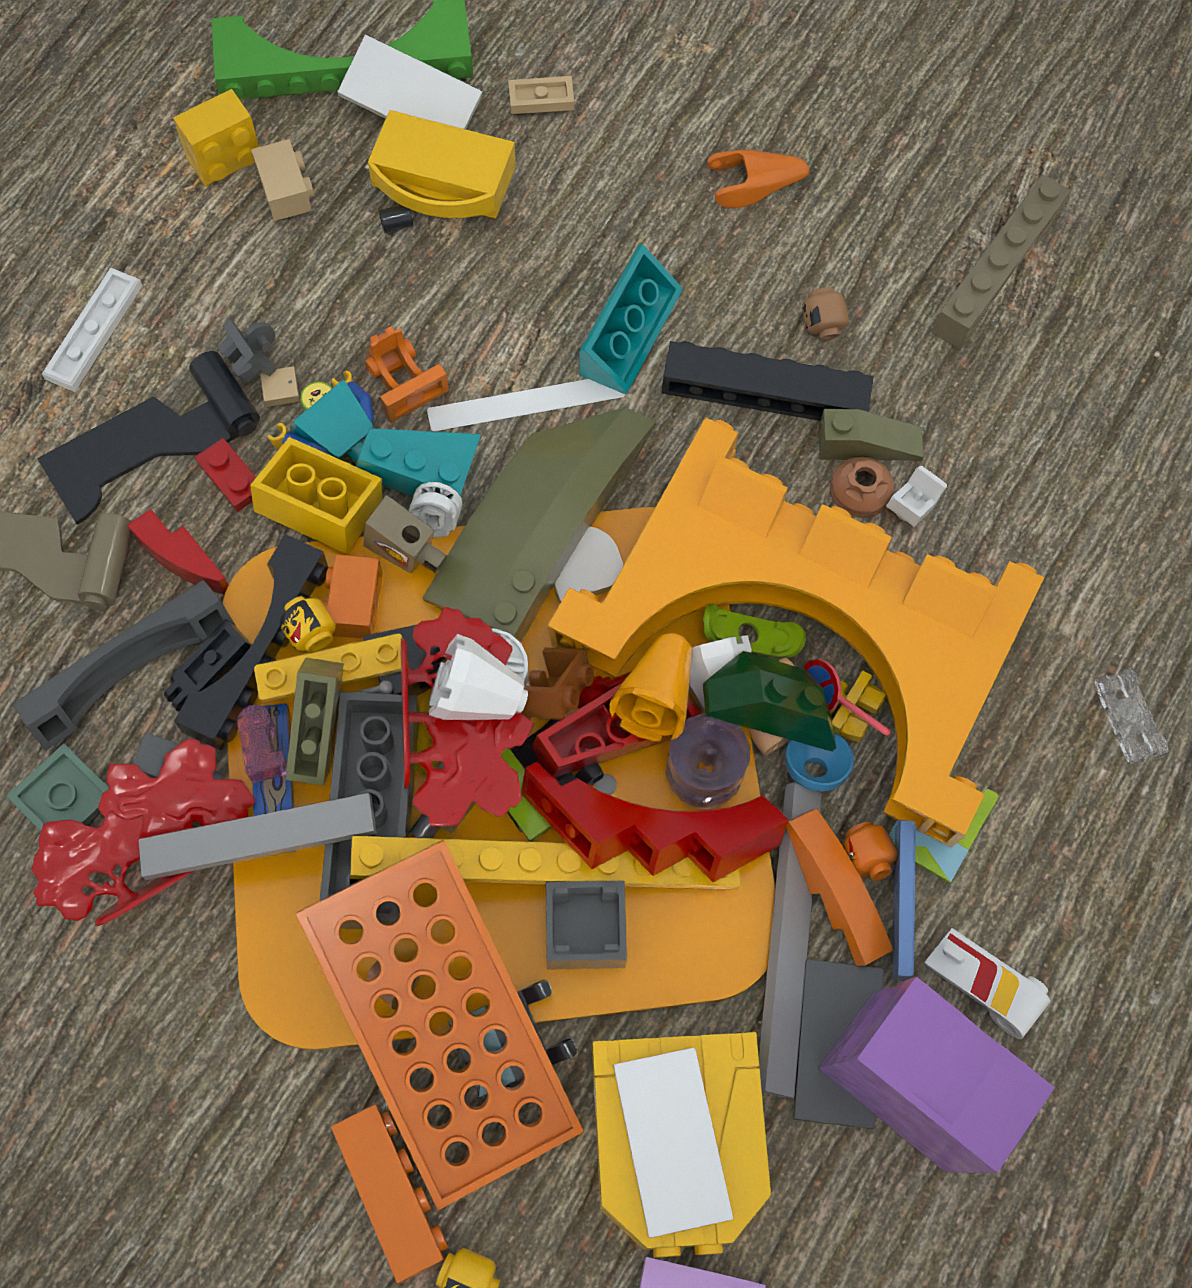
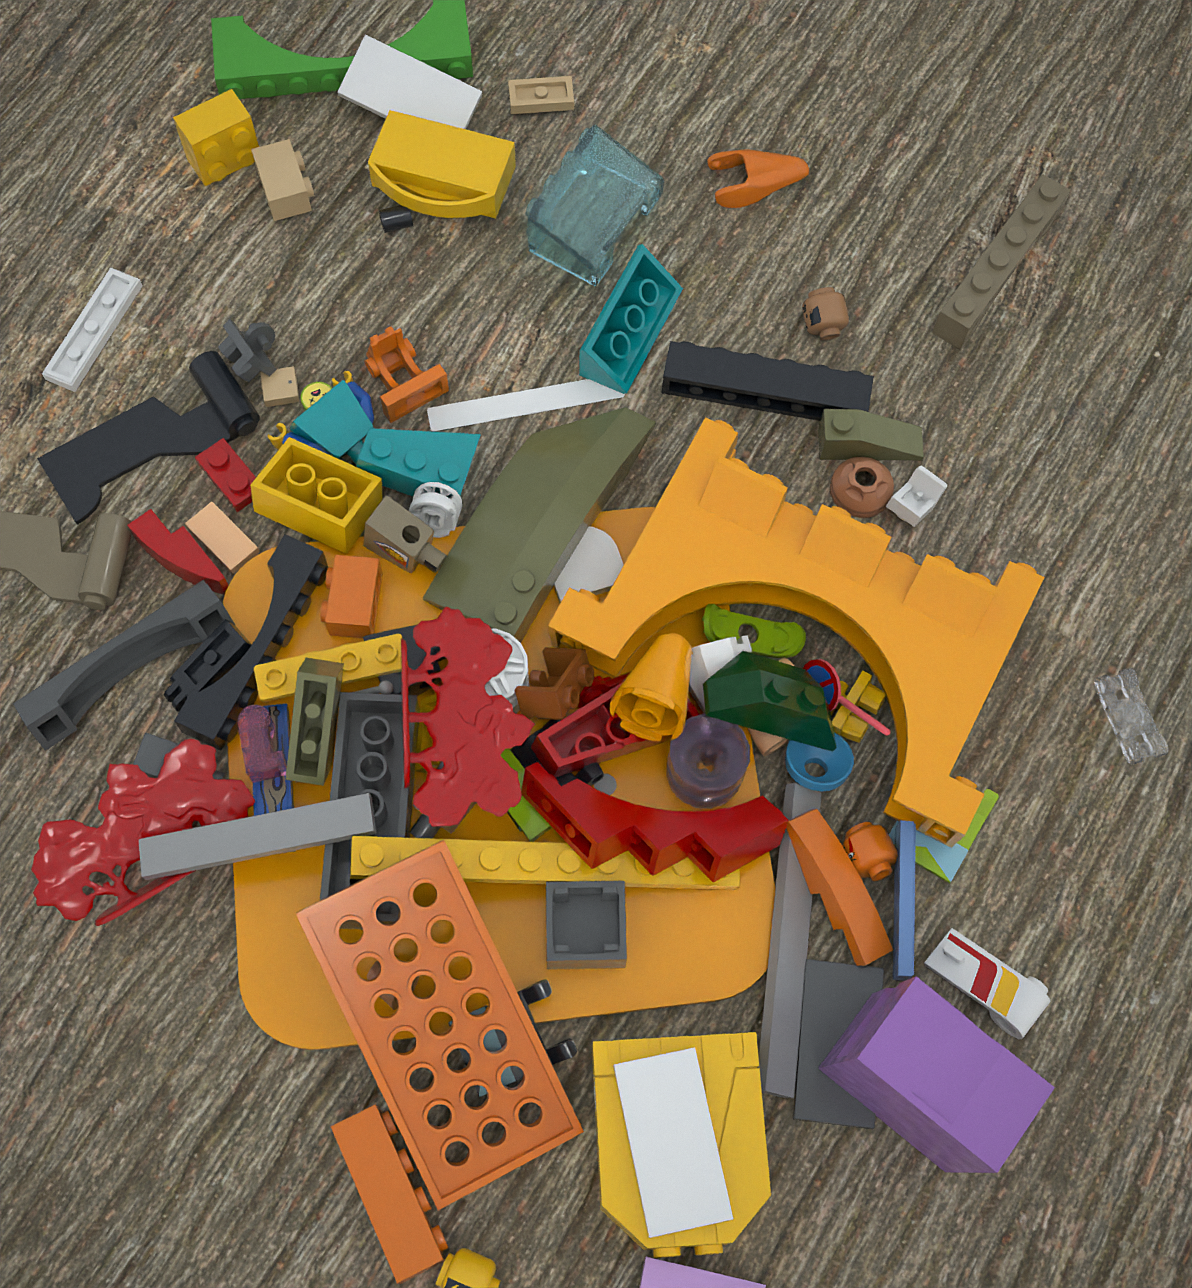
sand green plate [6,744,109,831] -> none
yellow head [280,596,336,653] -> none
white cone [429,634,528,720] -> none
none -> light nougat tile [185,501,260,575]
none -> clear light blue windscreen [525,124,664,287]

